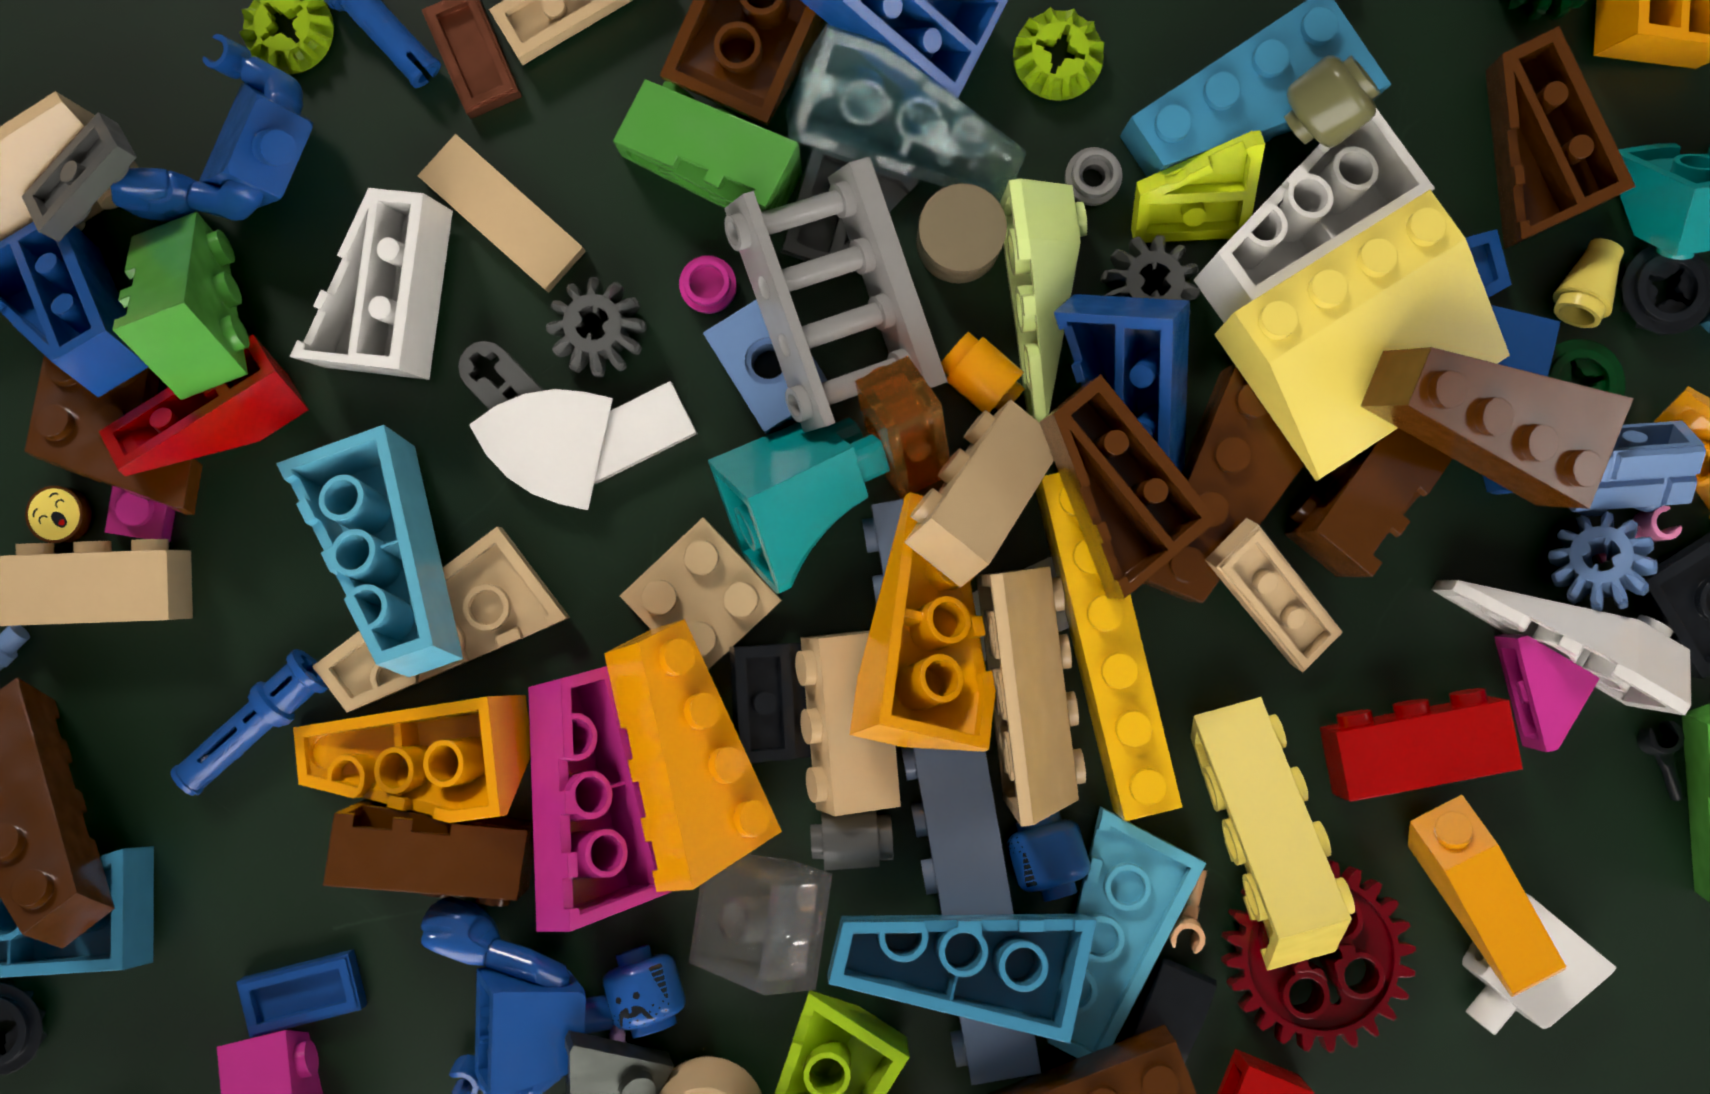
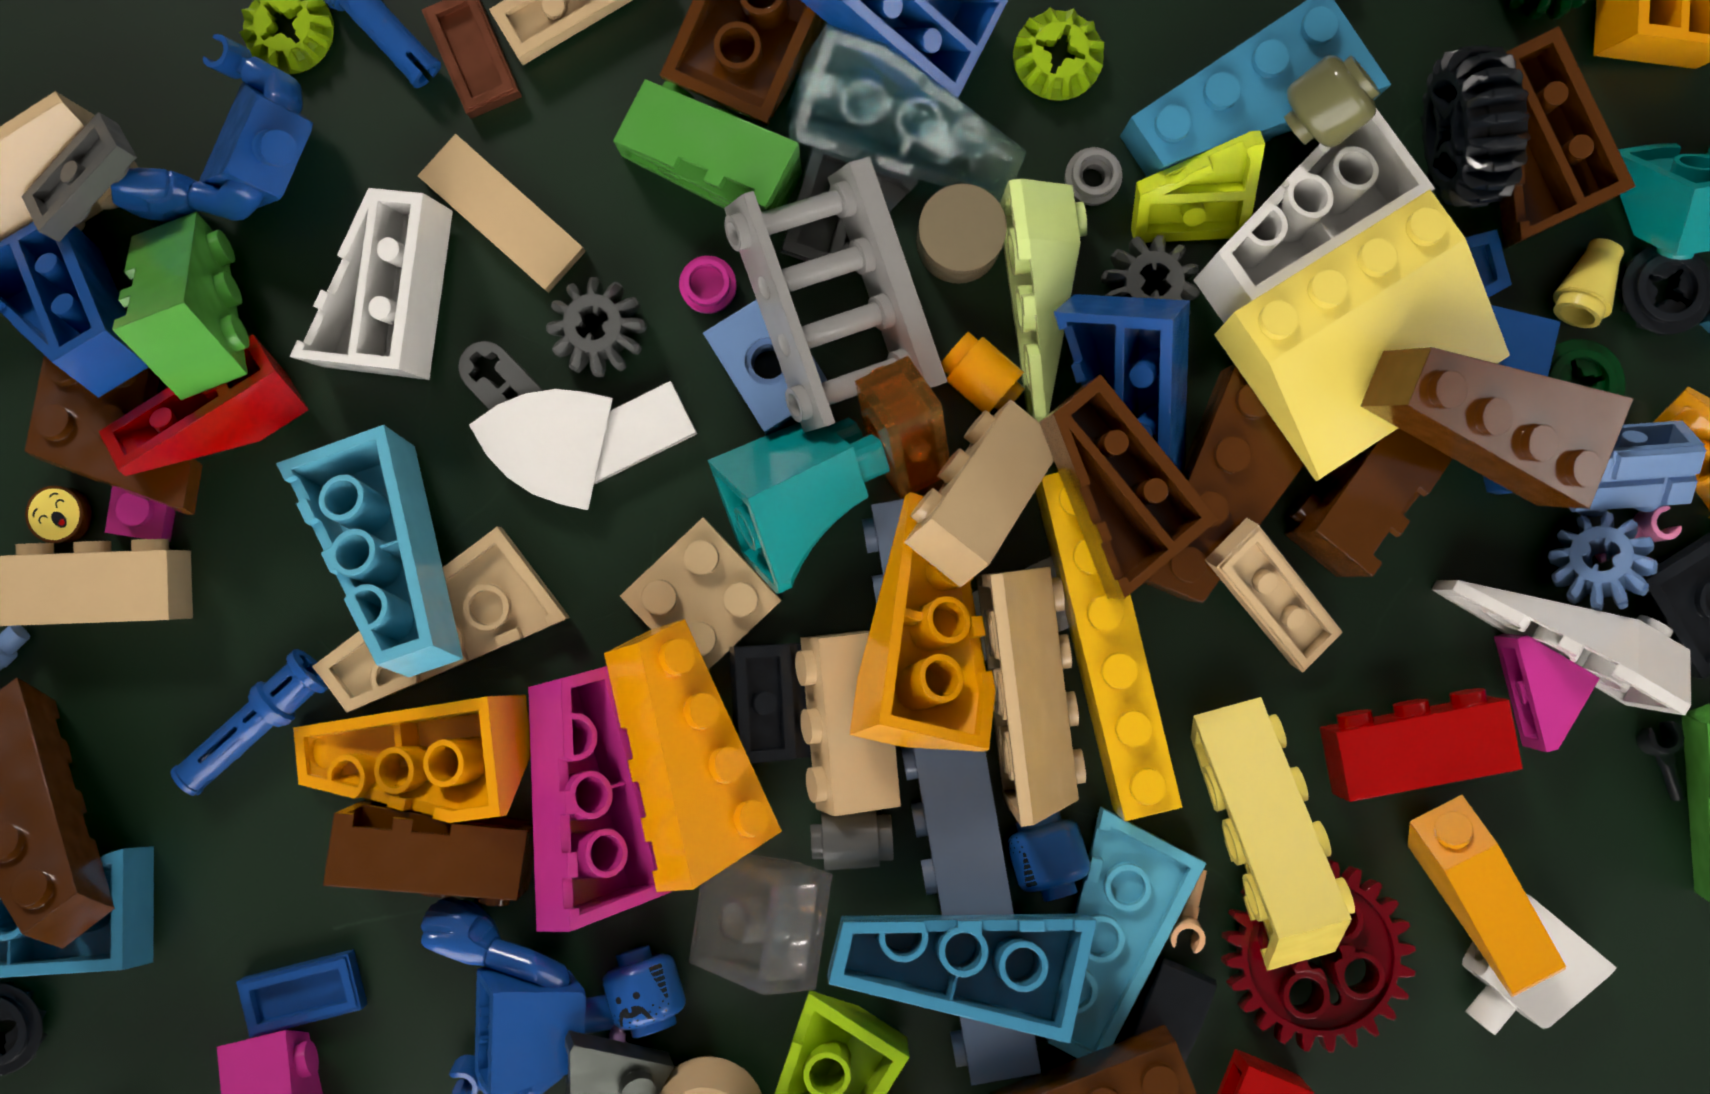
none -> black gear [1420,45,1532,208]

